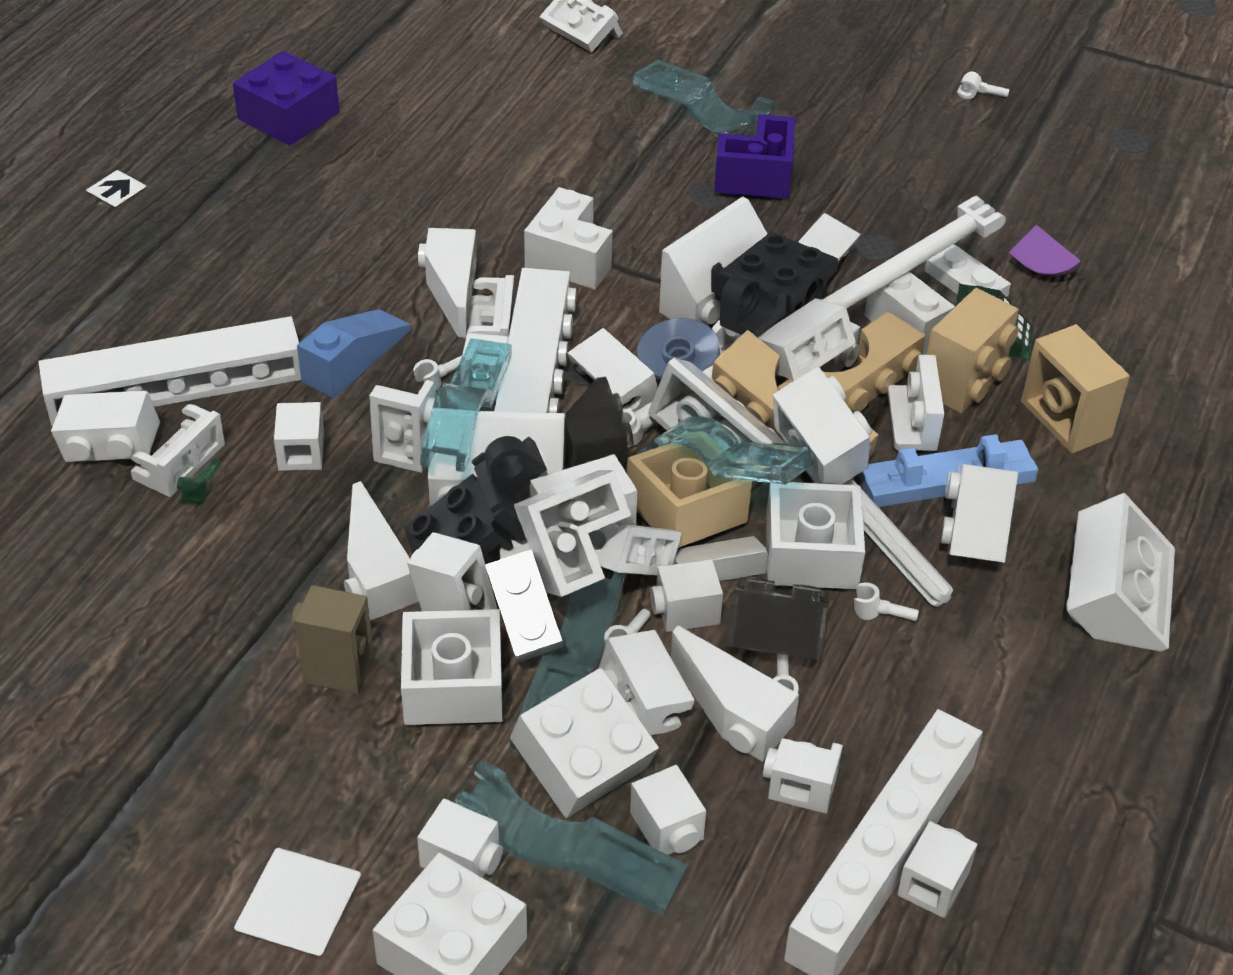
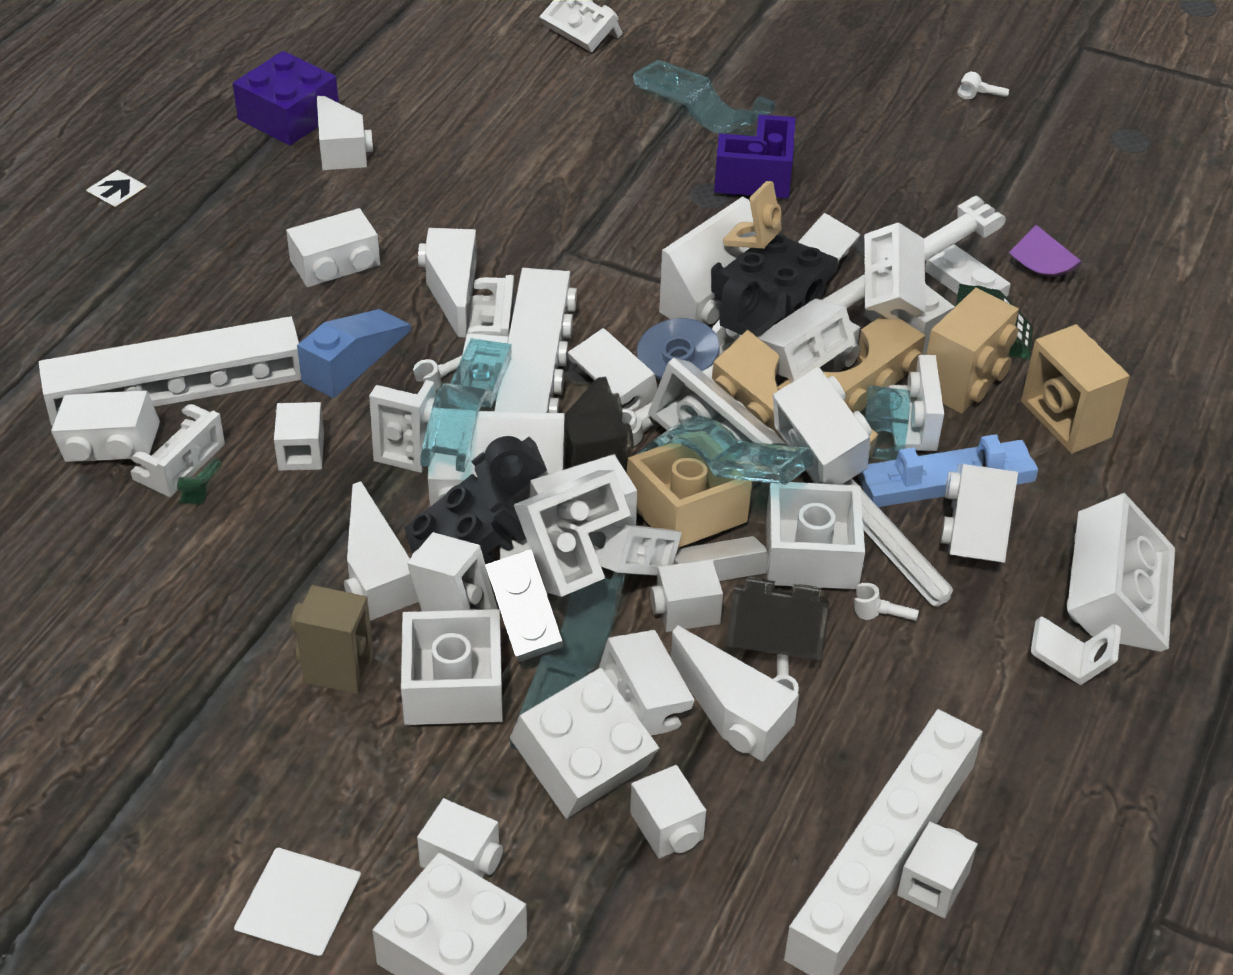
clear light blue piece [456,760,687,916] -> none
white brick [524,187,613,289] -> none
white hand [604,609,651,646] -> none
white brick [763,738,843,814] -> none
none -> white brick [286,208,380,287]
none -> white slope [317,96,373,170]
none -> tan bracket [723,181,782,249]
none -> white hinge [864,222,926,320]
none -> clear light blue bracket [865,386,911,460]
none -> white bracket [1031,617,1121,685]

